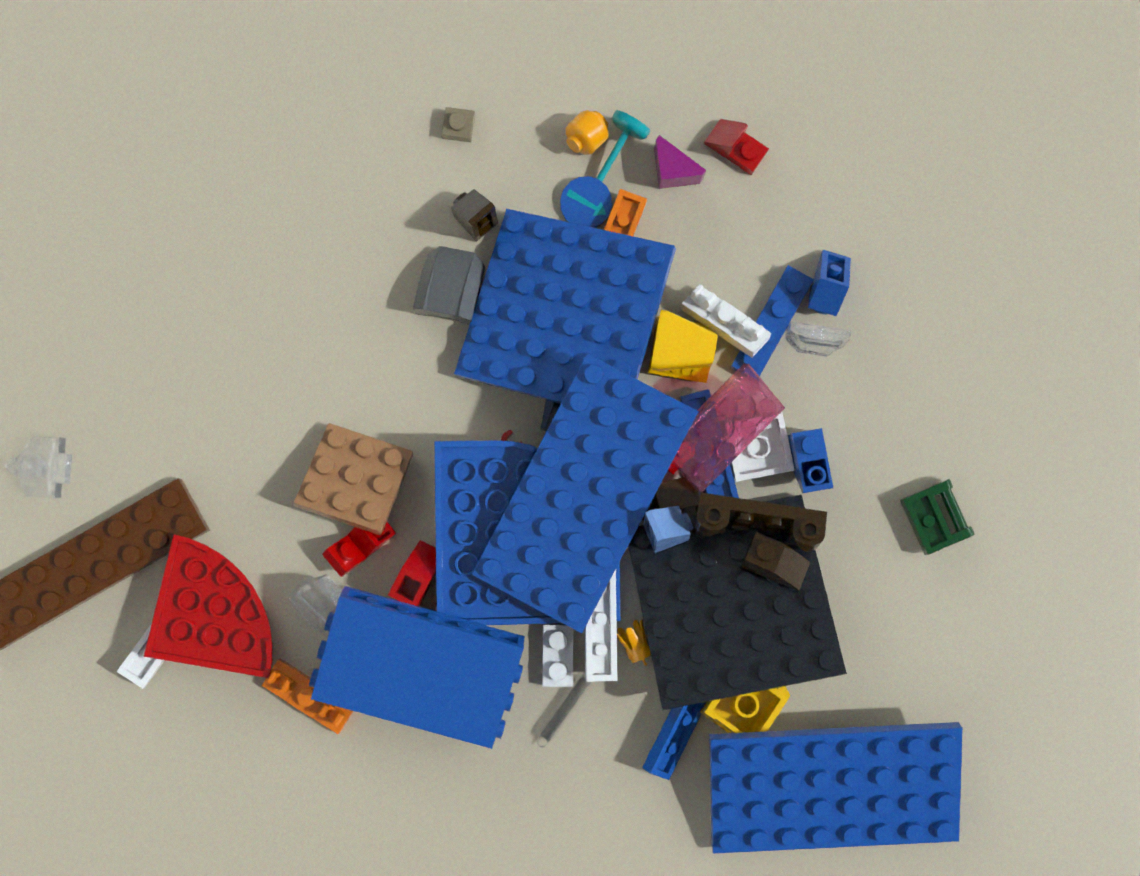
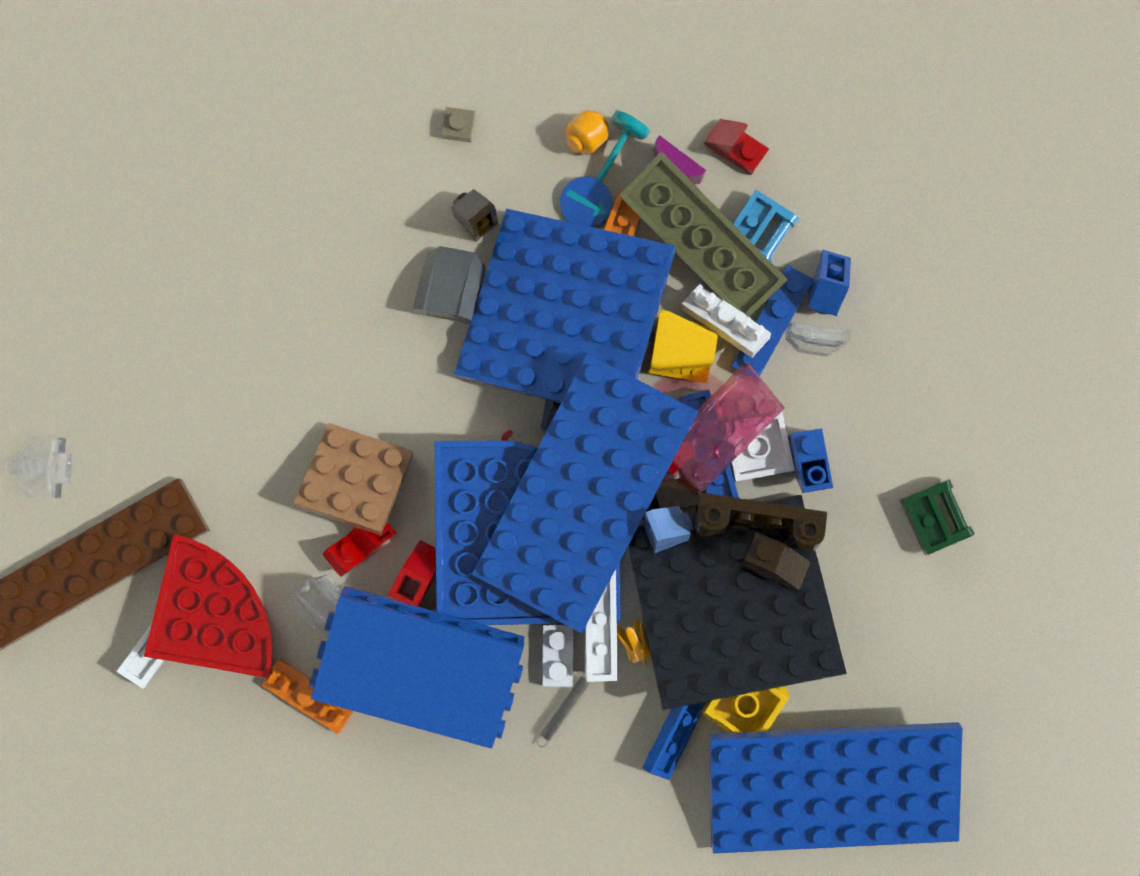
none -> olive plate [619,151,788,317]
none -> dark azure plate [733,189,799,262]

